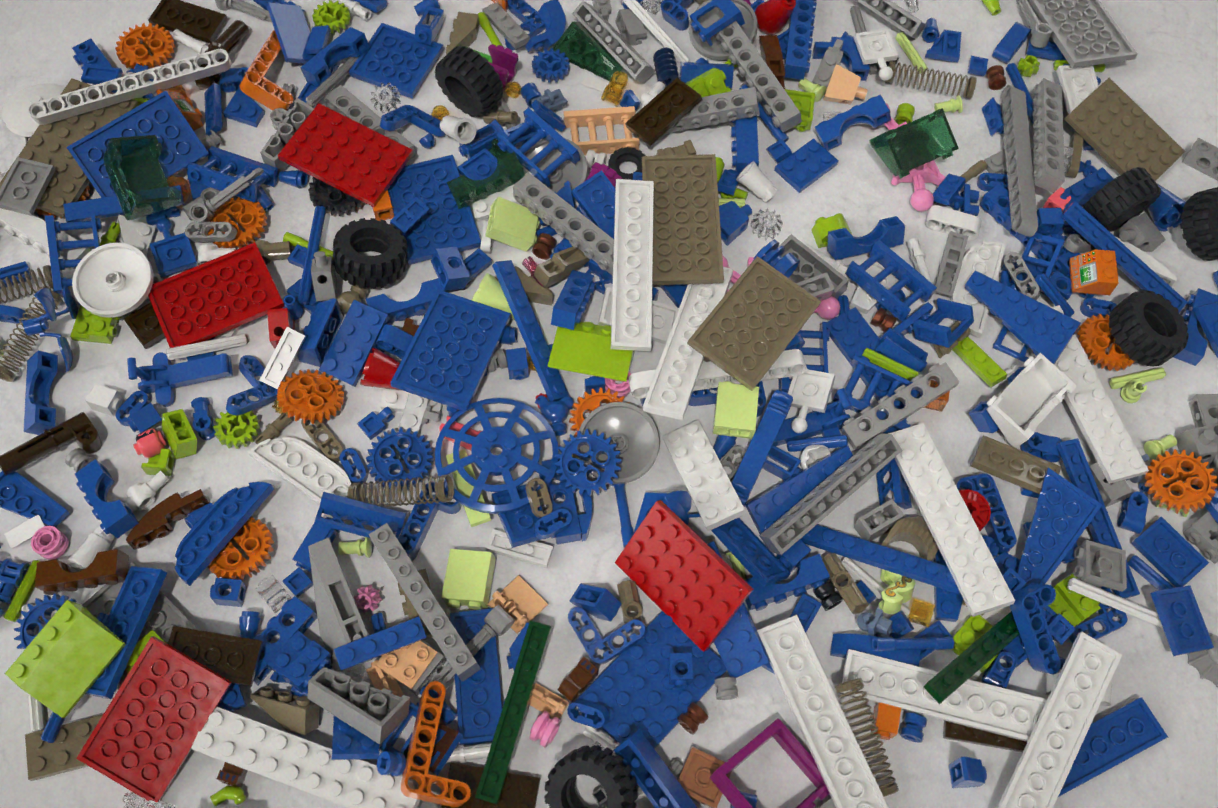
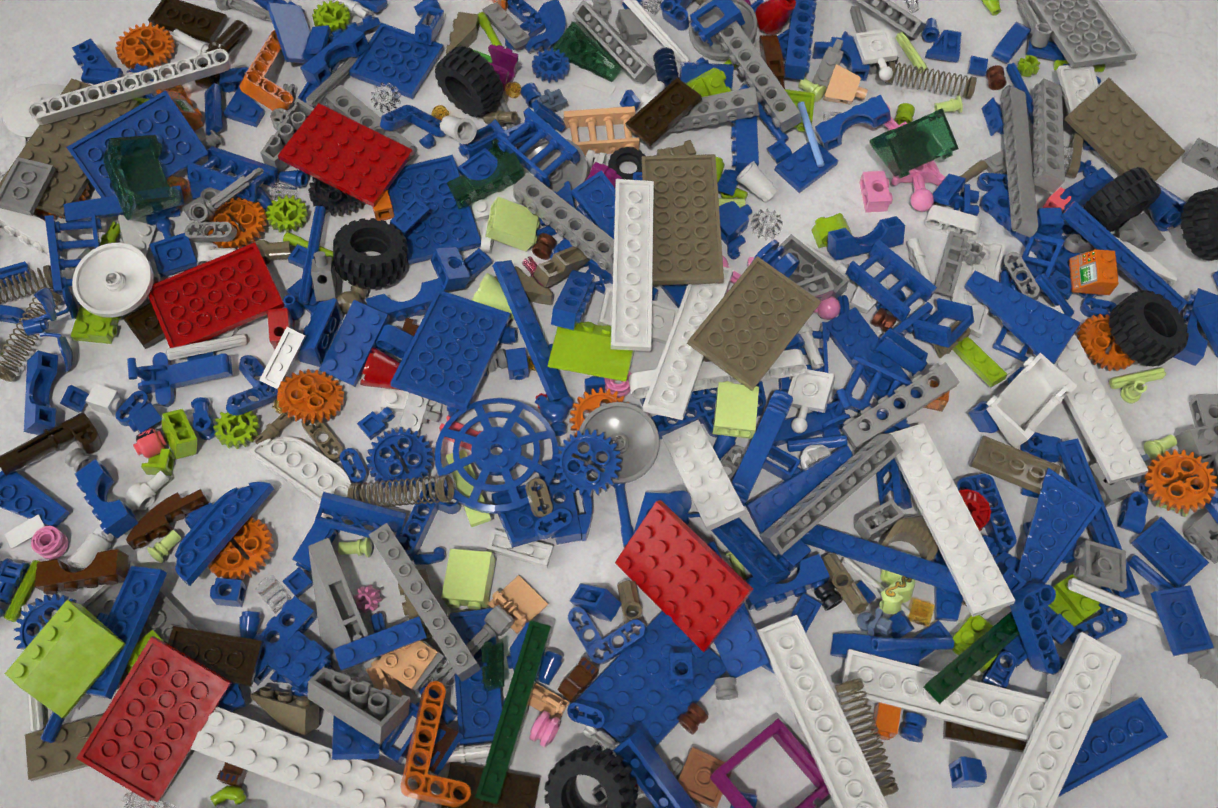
blue wheel [377,751,406,776] -> none
clear yellow piece [601,71,628,107] -> none
lime axle [862,348,918,382] -> none
none -> blue plate [60,385,89,413]
none -> yellowish green pin [147,530,182,563]
none -> lime gear [266,195,308,233]
none -> clear cone [270,182,298,200]
none -> blue plate [328,15,381,43]
none -> blue arm [414,547,446,565]
none -> clear green hinge [481,642,504,691]
none -> blue cone [537,651,563,685]
none -> blue beam [651,396,718,440]
none -> blue arm [727,235,746,259]
none -> light blue bar [797,102,824,167]
none -> white pin [797,322,824,370]
none -> bright pink brick [859,171,893,212]
none -> light grey gear [960,241,986,266]

